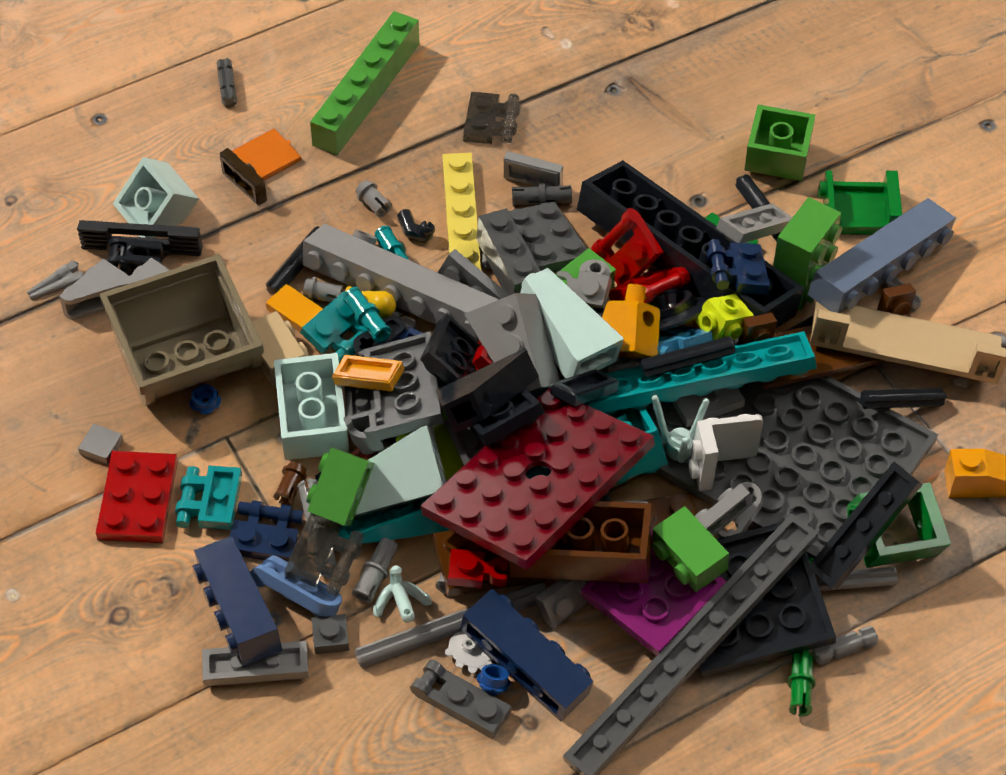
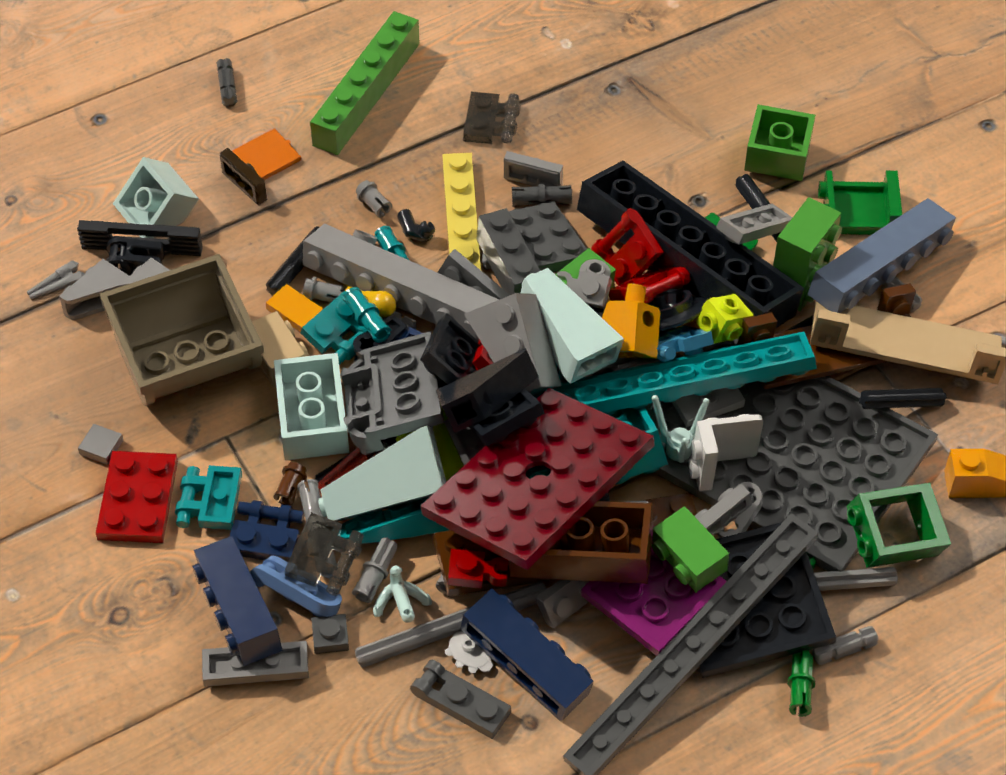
blue plate [189,384,221,414] -> none
bright green brick [306,448,375,526] -> none
light orange tile [332,355,405,391] -> none
blue plate [476,664,511,696] -> none
black tile [550,369,619,406] -> none
black axle [641,336,735,378] -> none
dark blue plate [707,239,770,295] -> none
black plate [811,462,923,590] -> none

